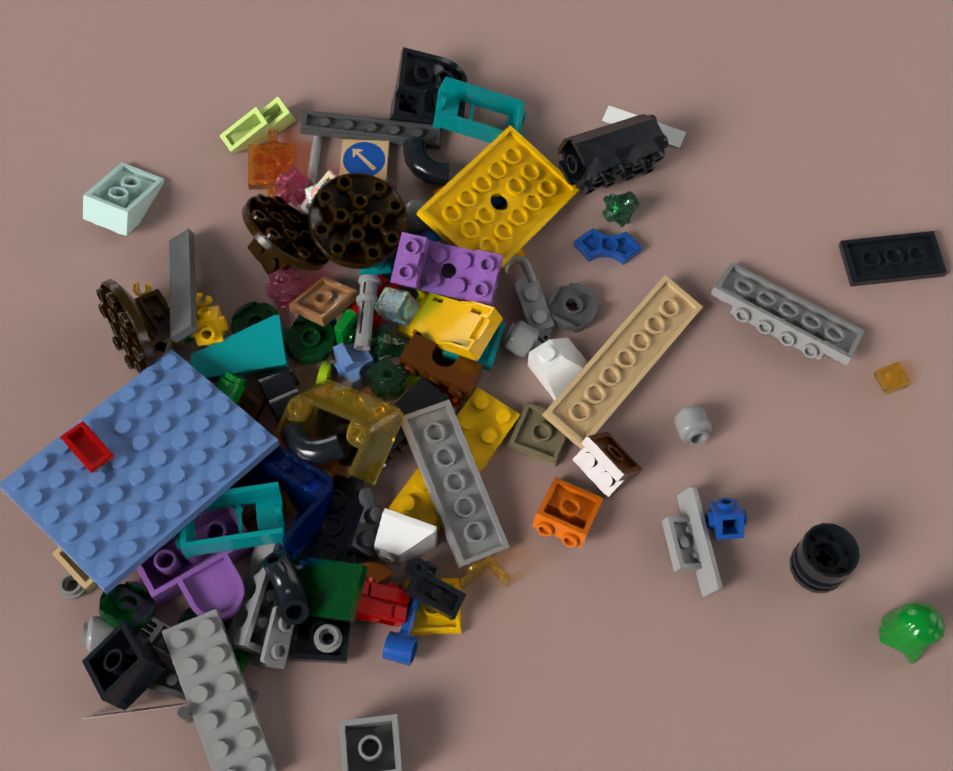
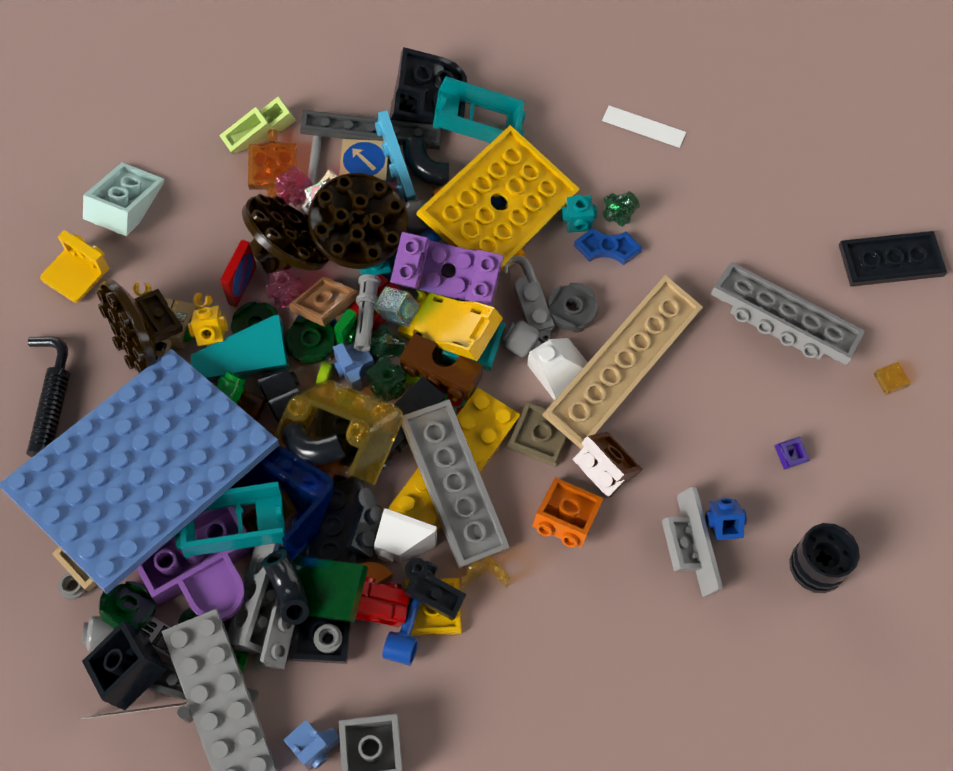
red tile [60,421,115,473] -> none
dark grey tile [169,228,197,343] -> none
black brick [558,114,668,195] -> none
light grey head [674,406,712,445] -> none
green hair [879,601,945,664] -> none
none -> black piece [26,337,70,457]
none -> yellow bracket [40,230,110,303]
none -> red tile [220,240,257,307]
none -> medium blue brick [283,720,340,771]
none -> medium azure plate [375,110,416,202]
none -> teal brick [562,195,597,233]
none -> dark purple tile [774,437,810,470]

